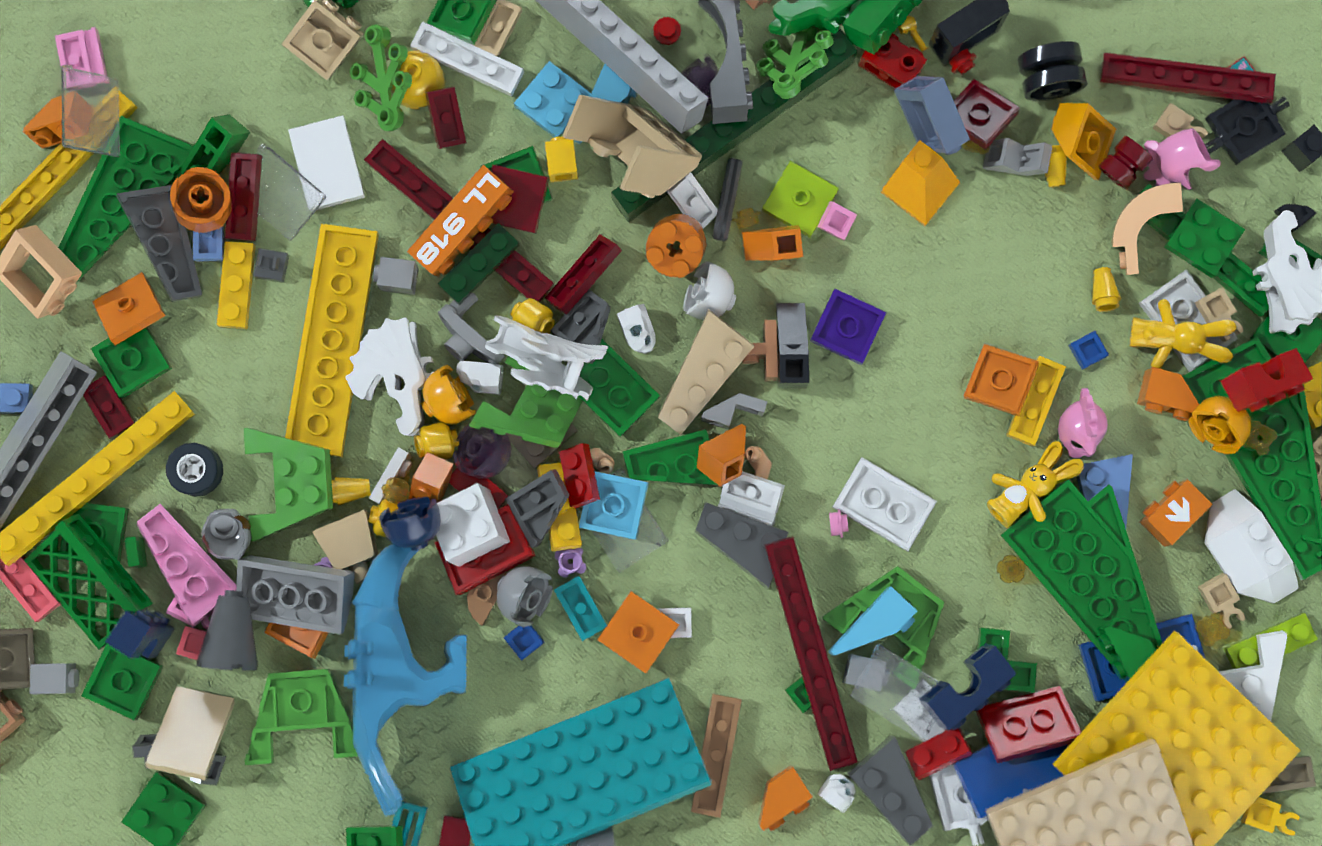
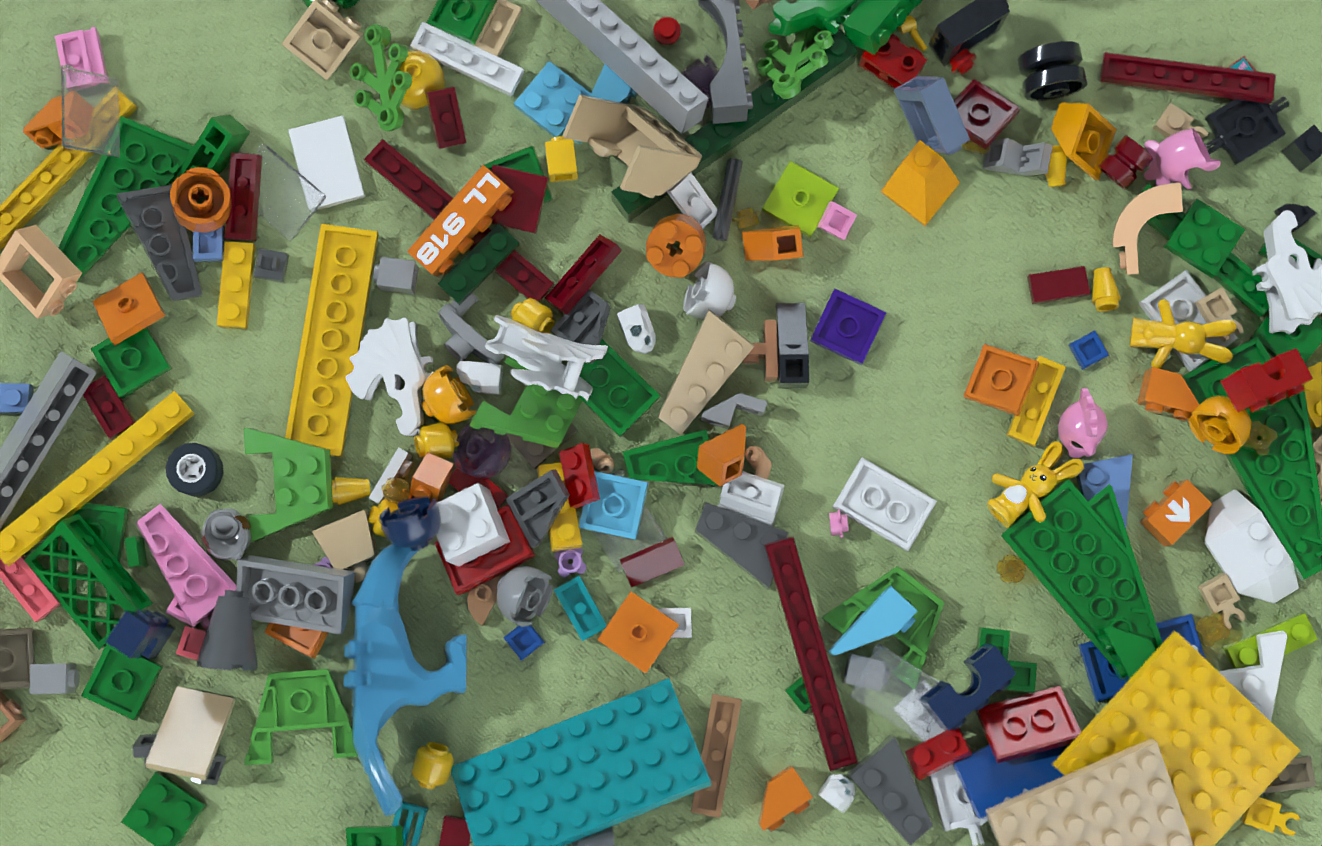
none -> yellow head [411,742,454,789]
none -> tile [619,537,685,588]
none -> dark red tile [1027,266,1090,304]

